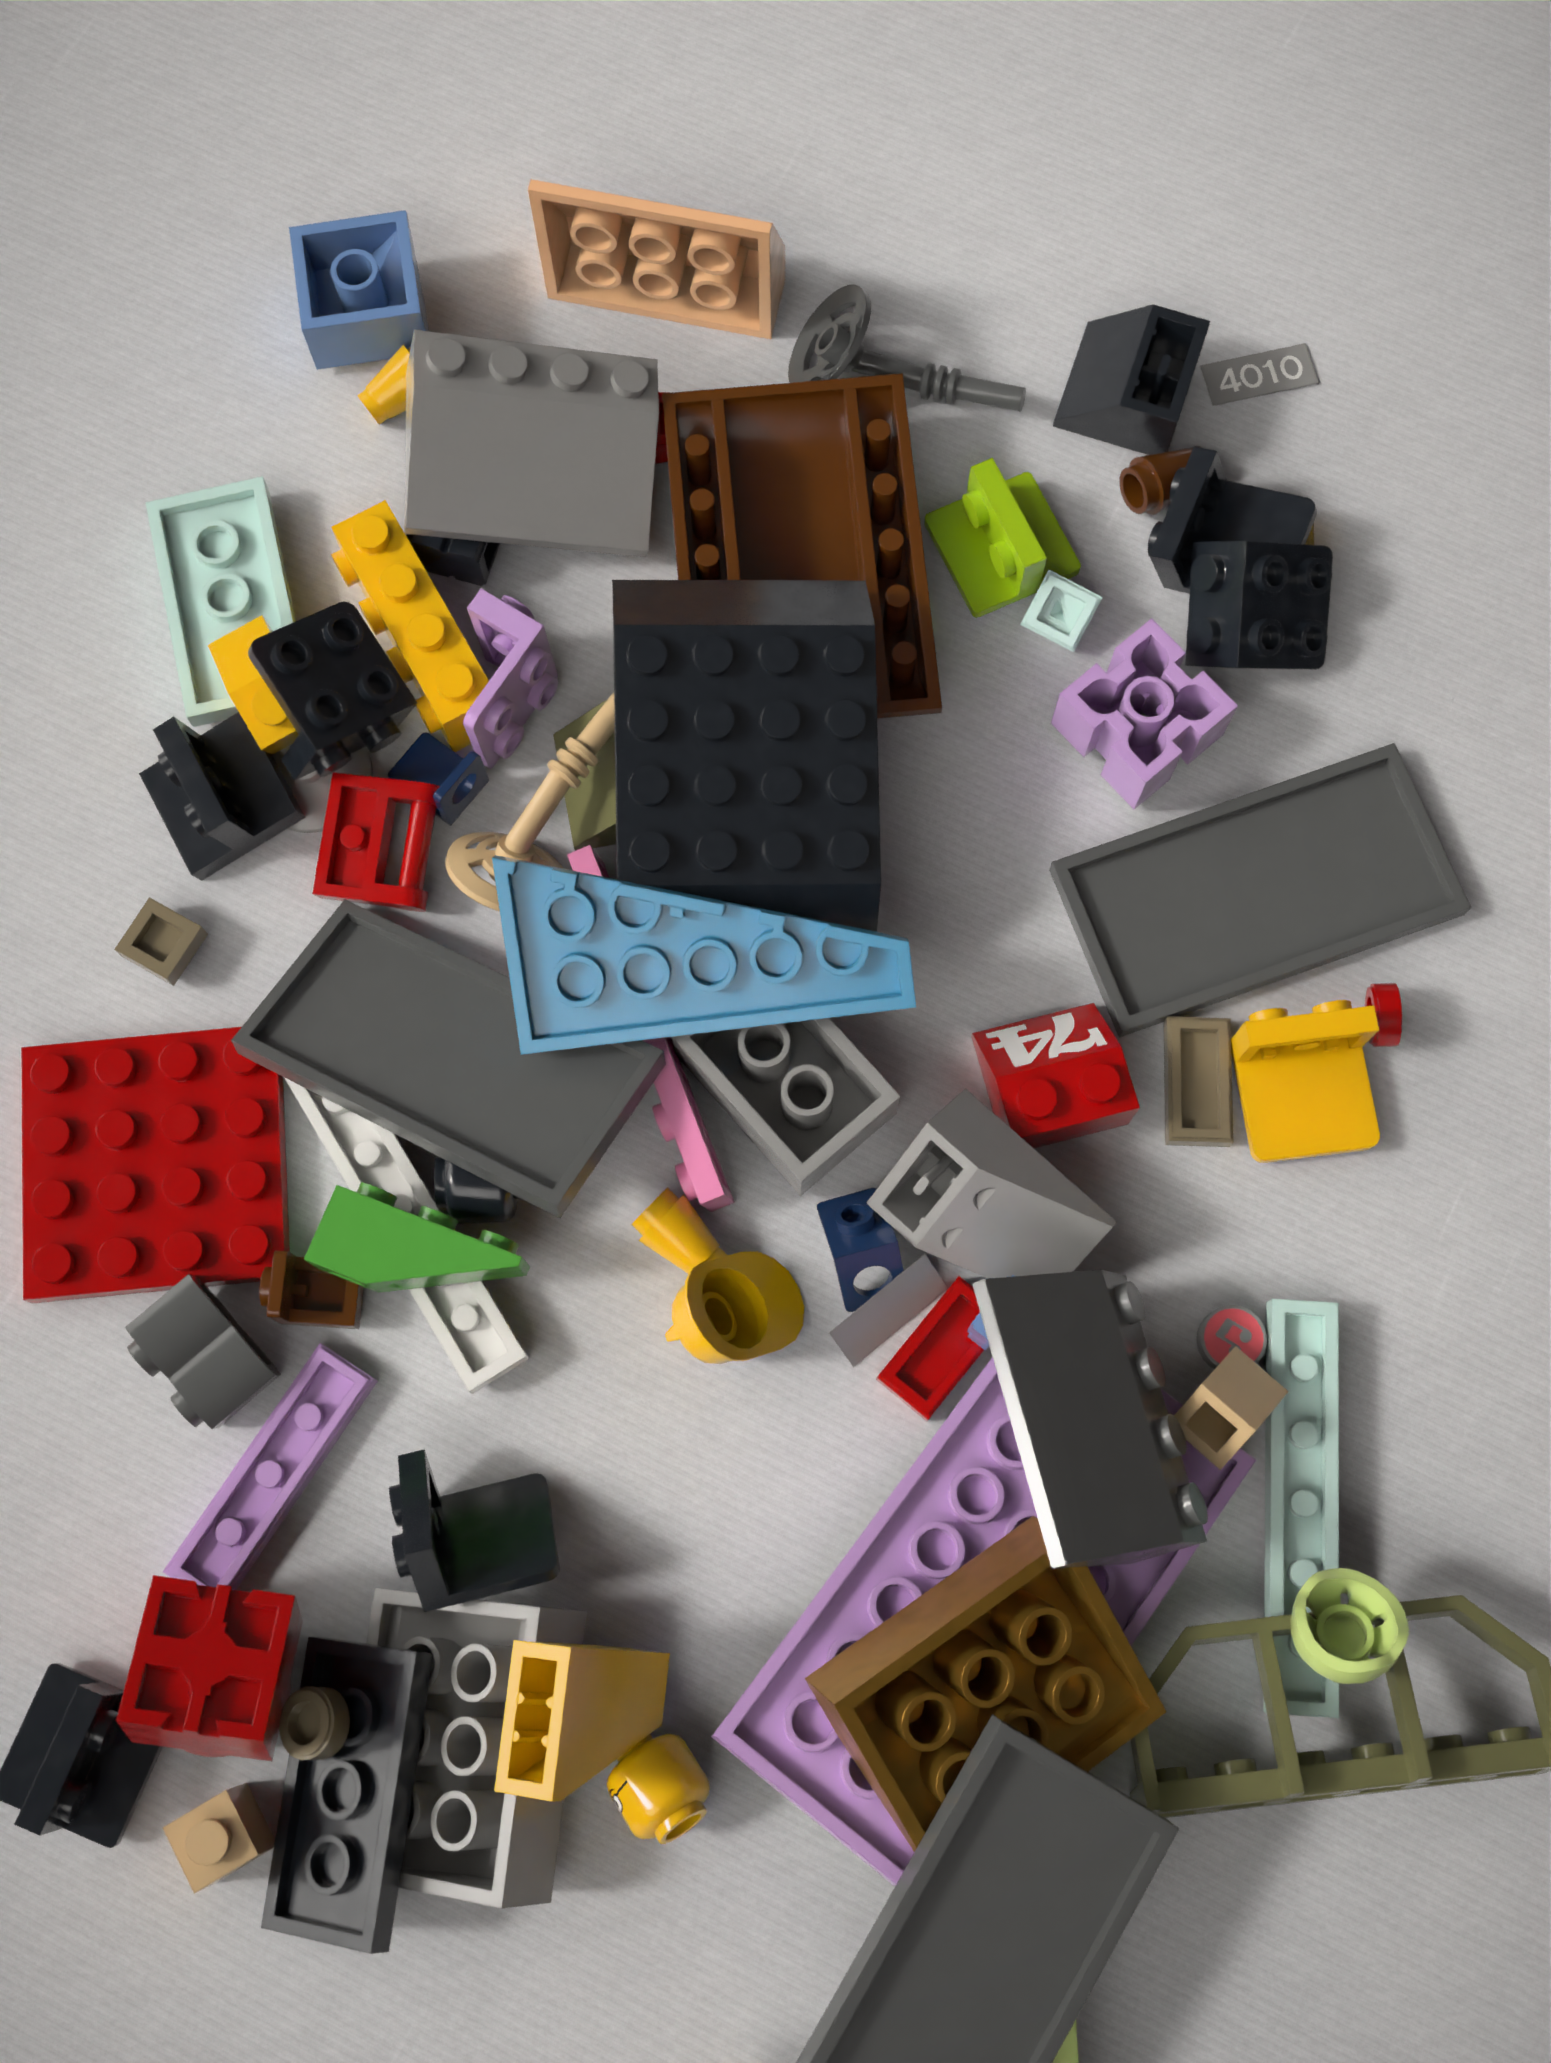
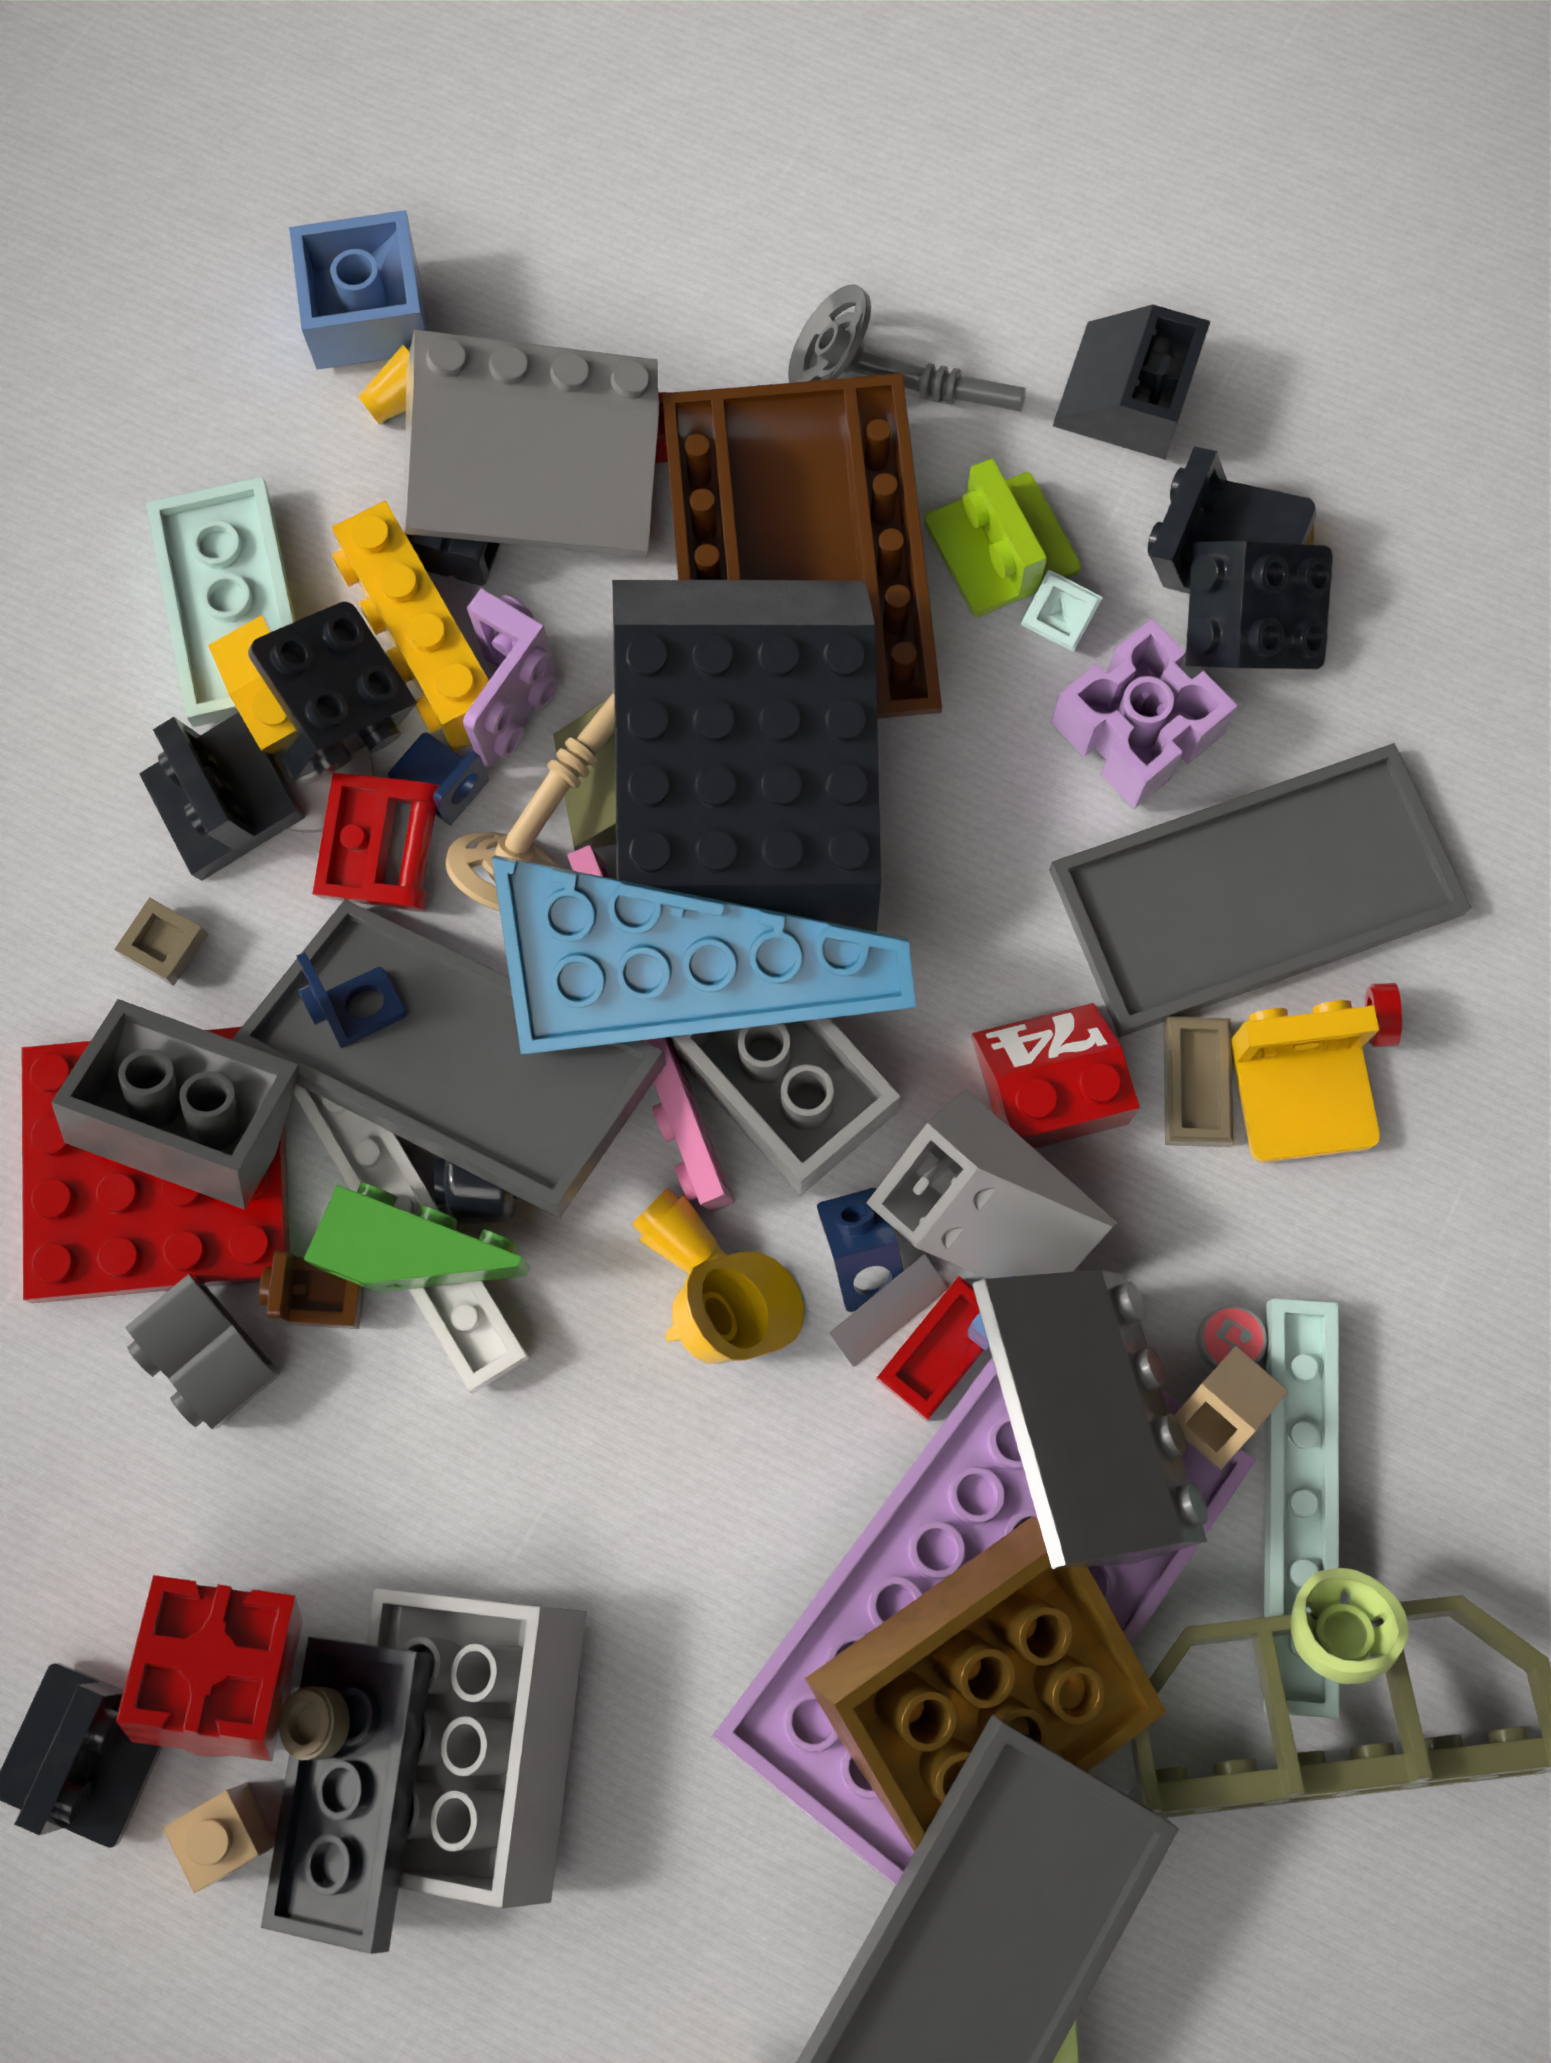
lavender tile [163,1343,378,1590] -> none
black bracket [389,1449,560,1612] -> none
yellow slope [494,1640,670,1802] -> none
light nougat slope [528,179,785,339] -> none
yellow head [606,1734,710,1844] -> none
reddish brown cone [1119,446,1202,515] -> none
light grey sticker [1200,343,1319,406] -> none
none -> dark grey slope [51,999,299,1209]
none -> dark blue bracket [296,952,407,1048]

